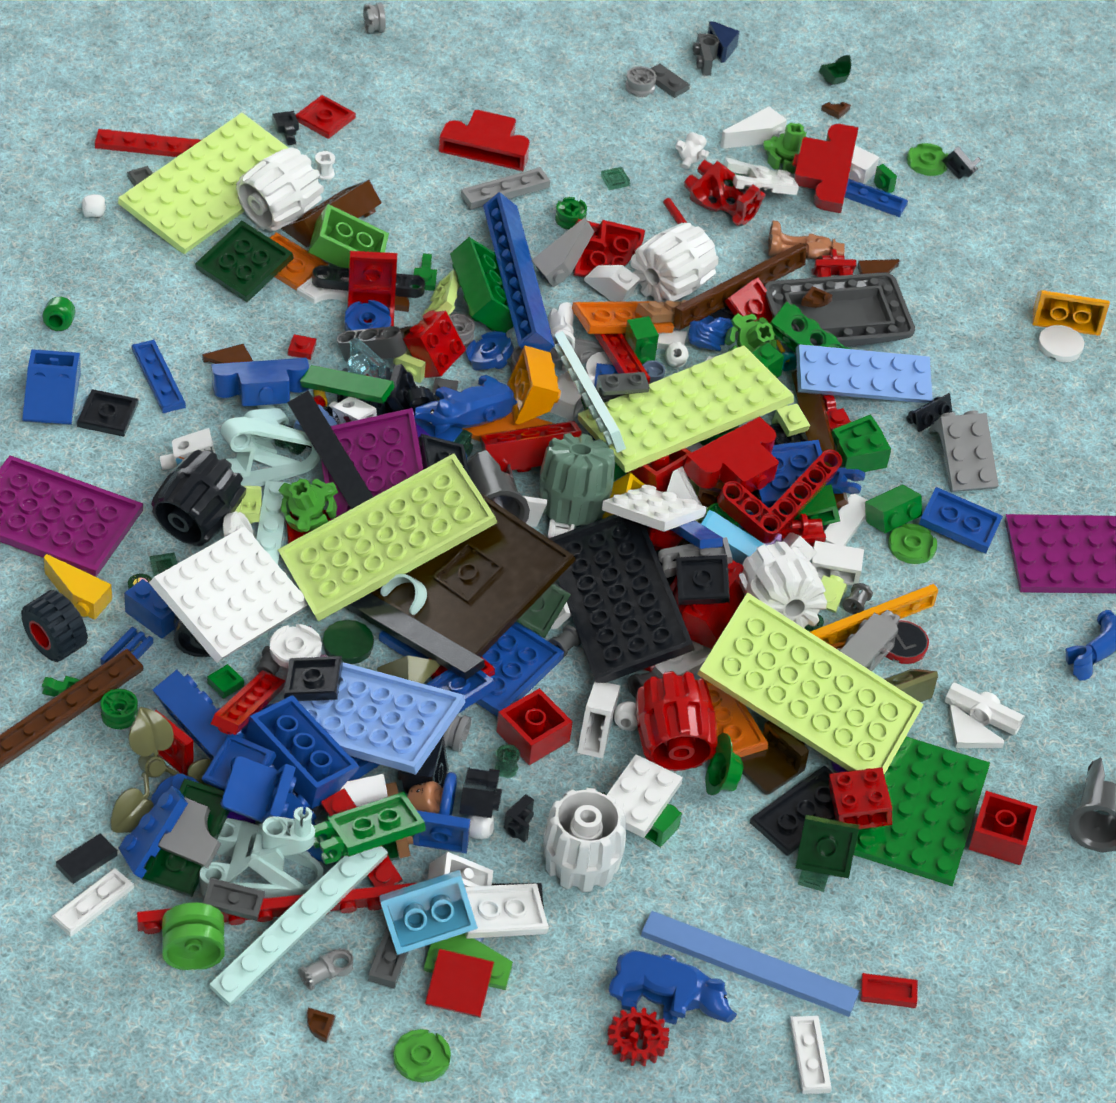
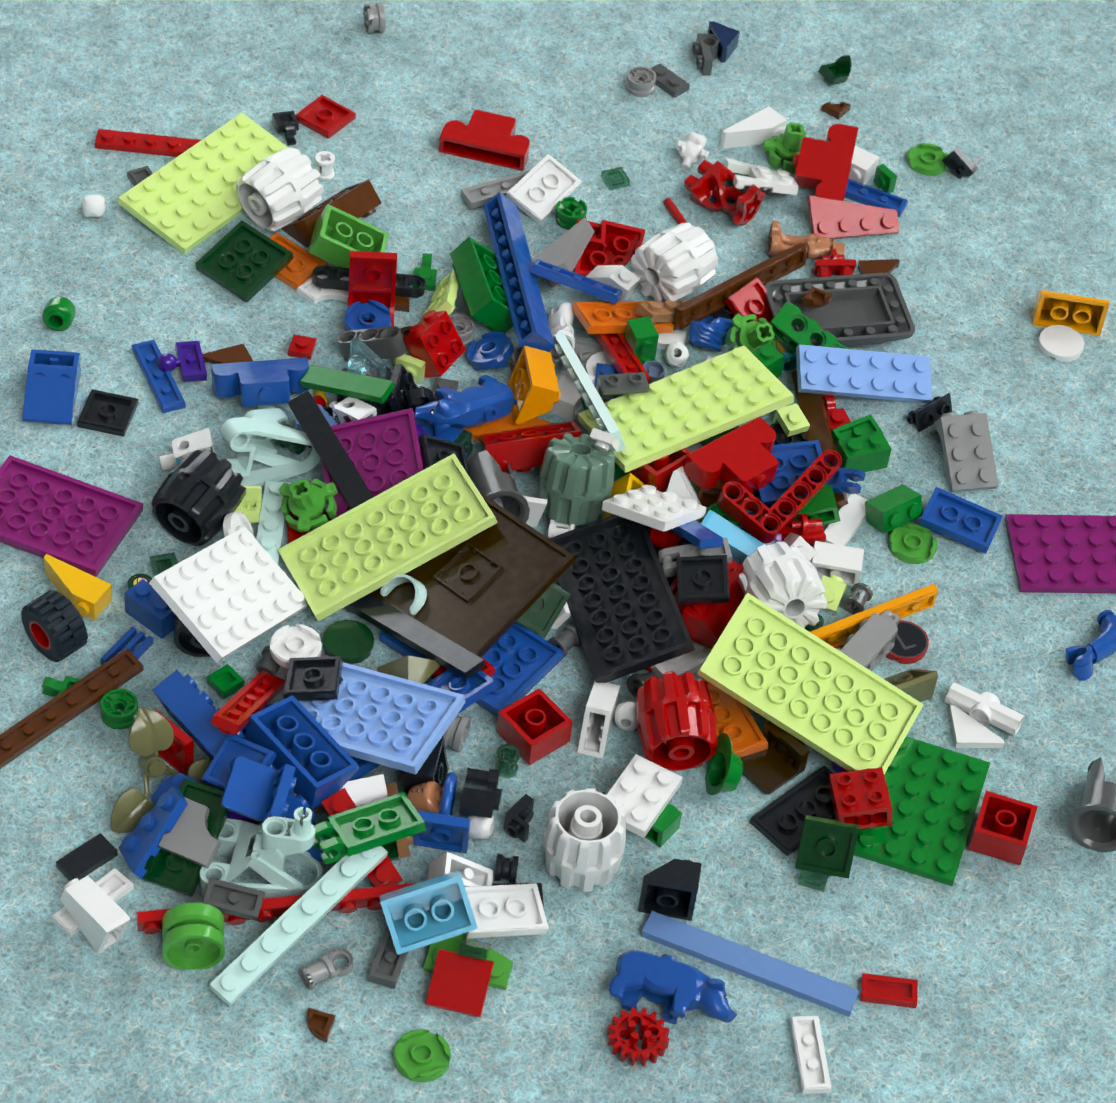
none -> white slope [60,876,130,954]
none -> dark purple plate [158,341,207,382]
none -> clear green tile [458,938,491,961]
none -> black wheel [494,854,519,883]
none -> white tile [505,154,582,224]
none -> blue tile [530,259,623,304]
none -> white plate [589,428,620,452]
none -> black slope [637,859,702,921]
none -> wing [807,195,900,239]

